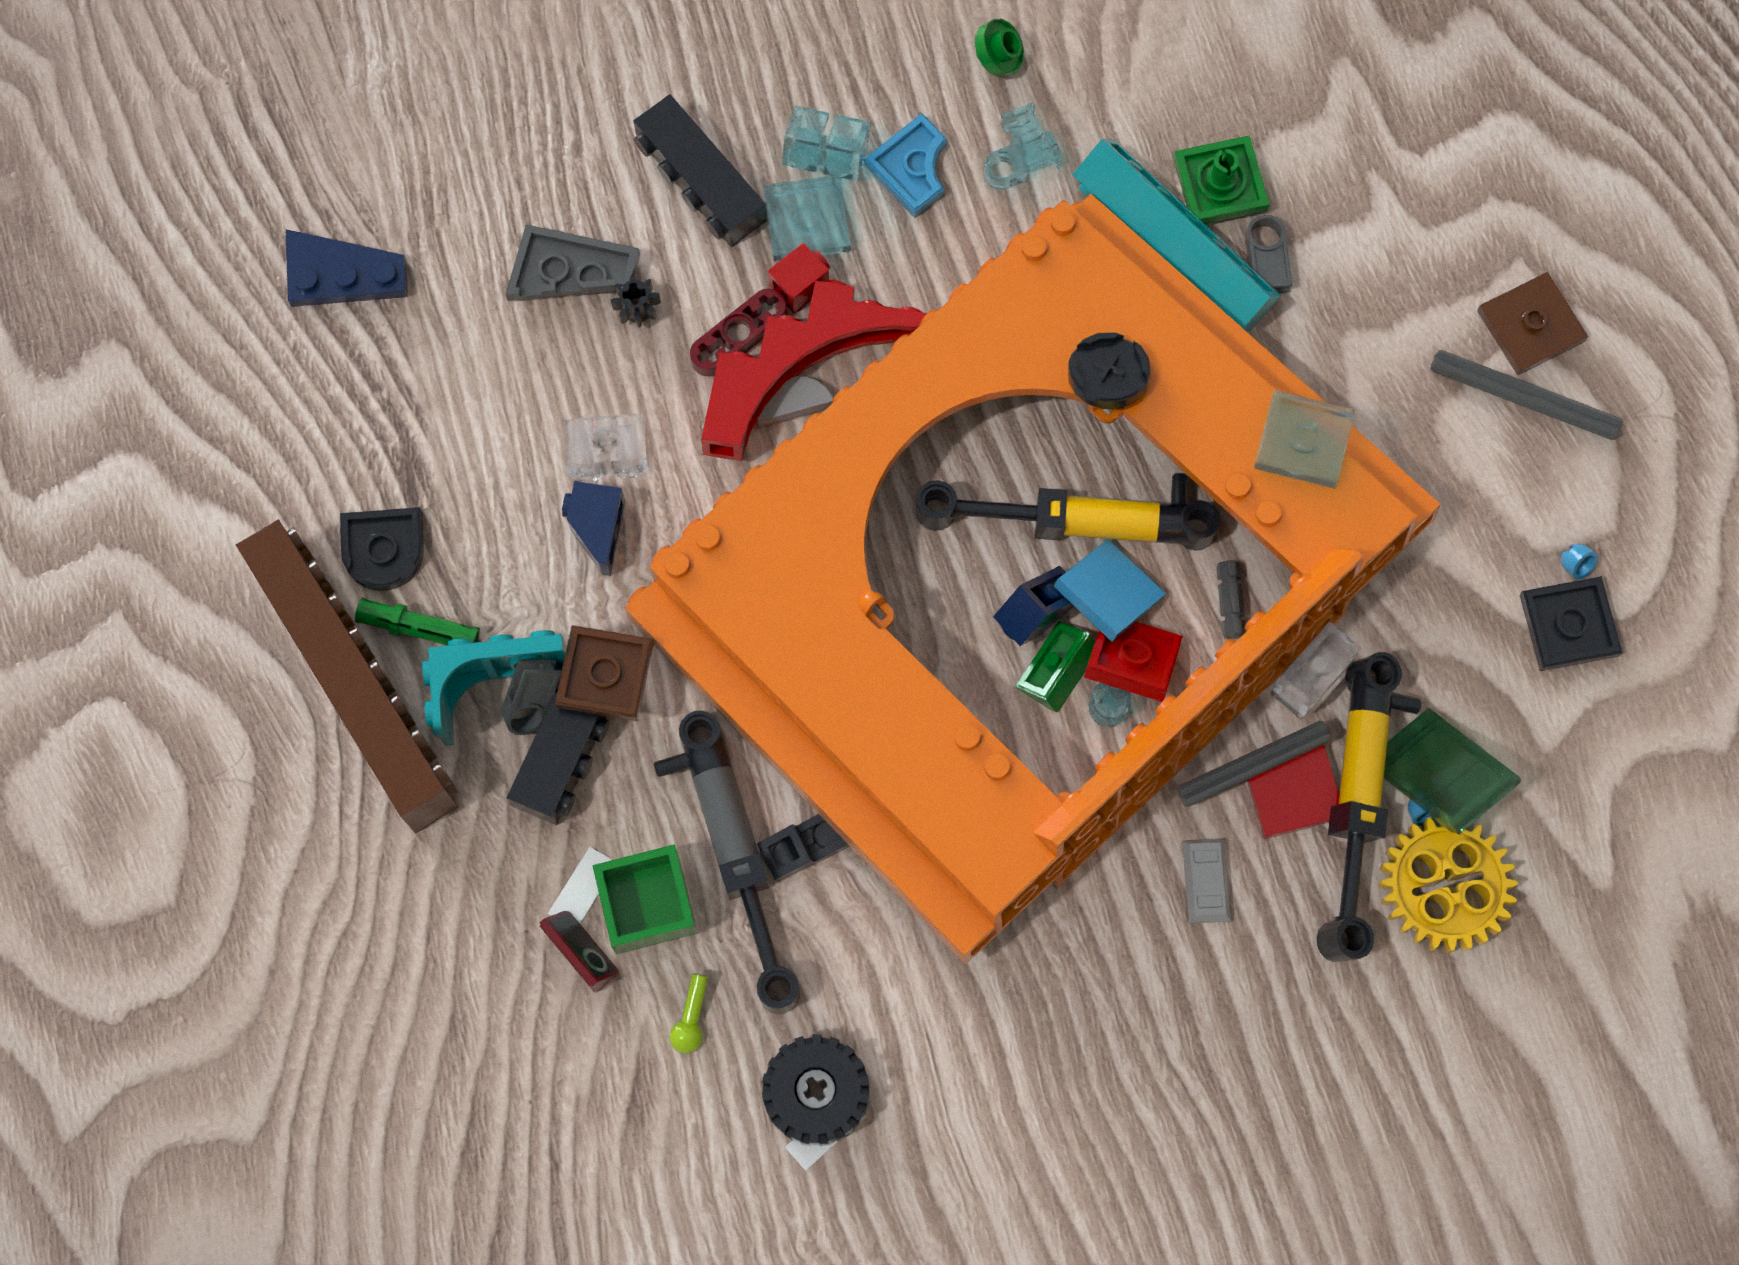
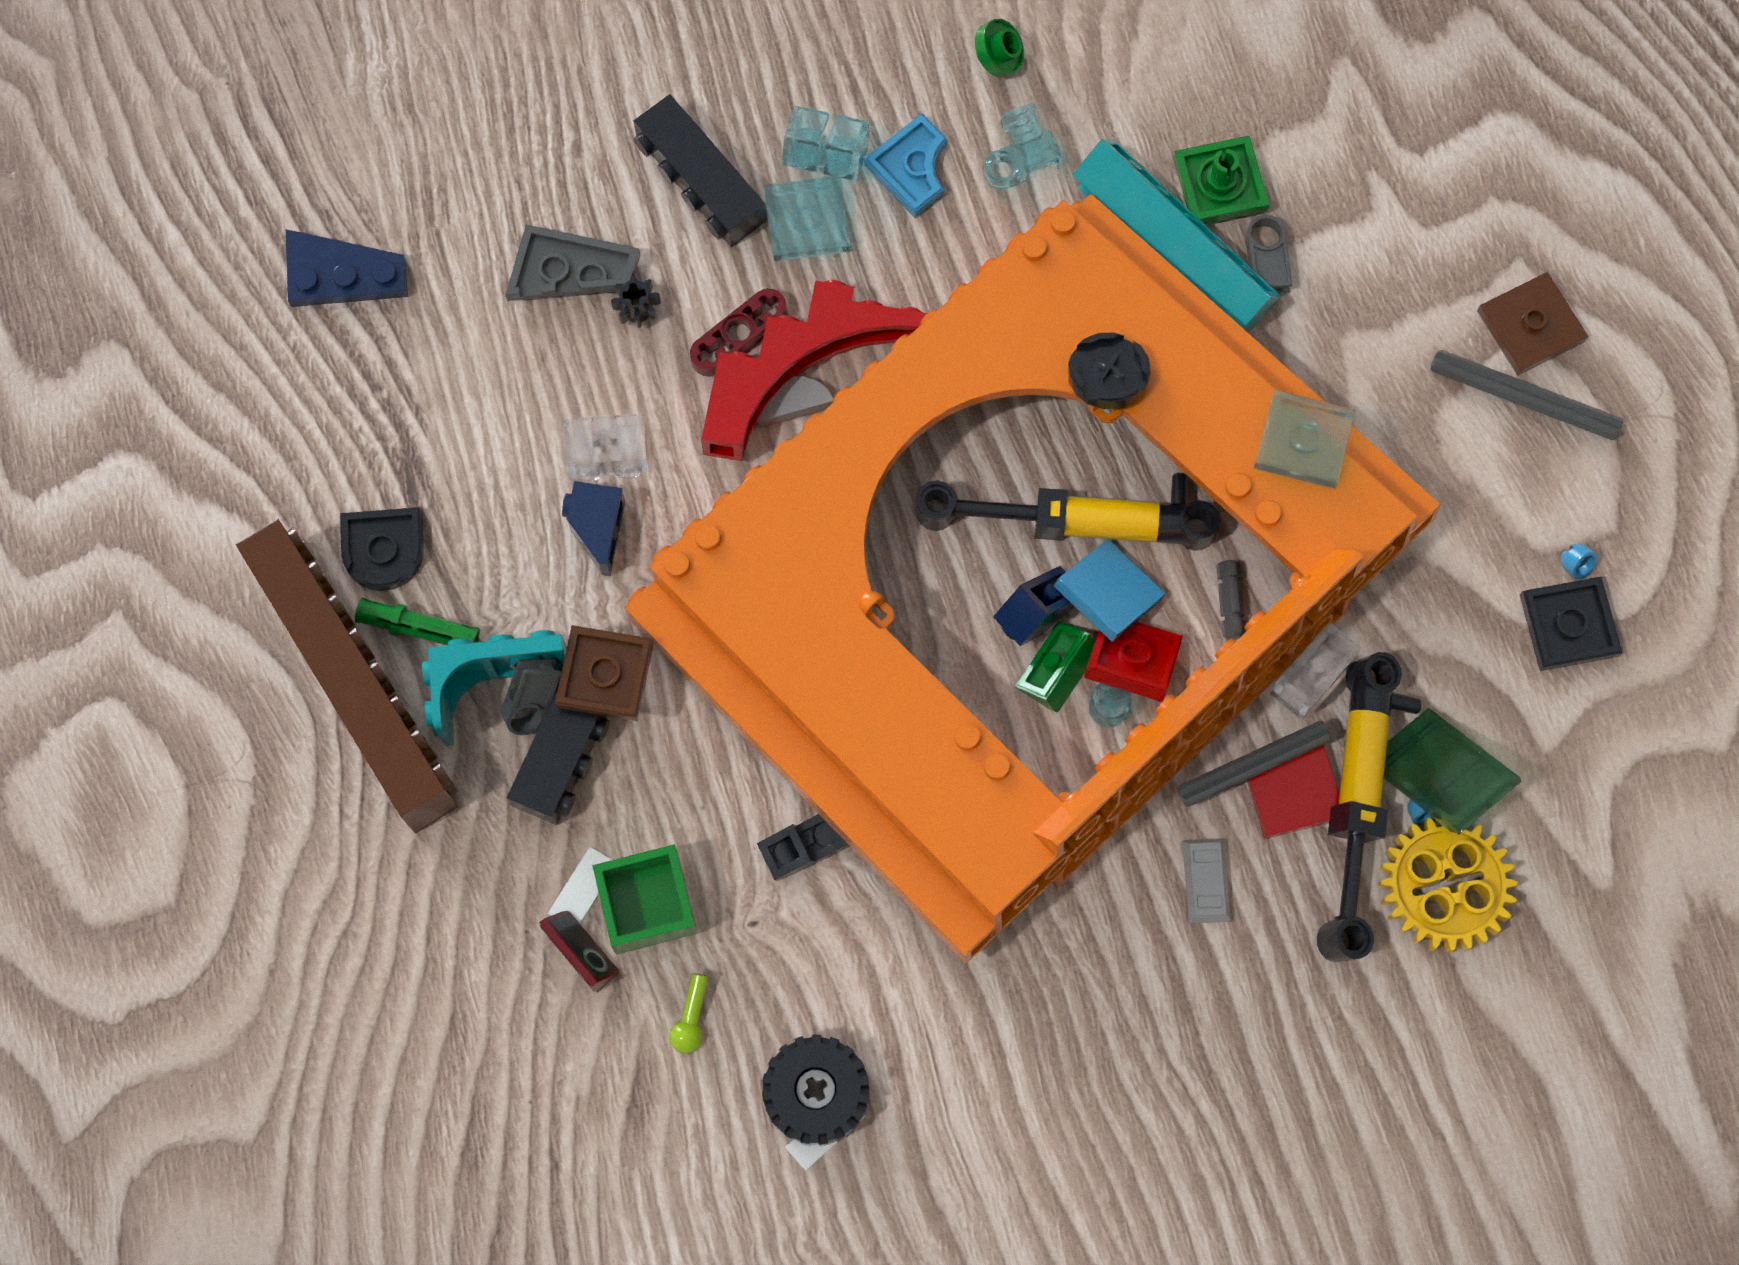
black piece [653,710,800,1014] -> none
red brick [767,242,830,314] -> none

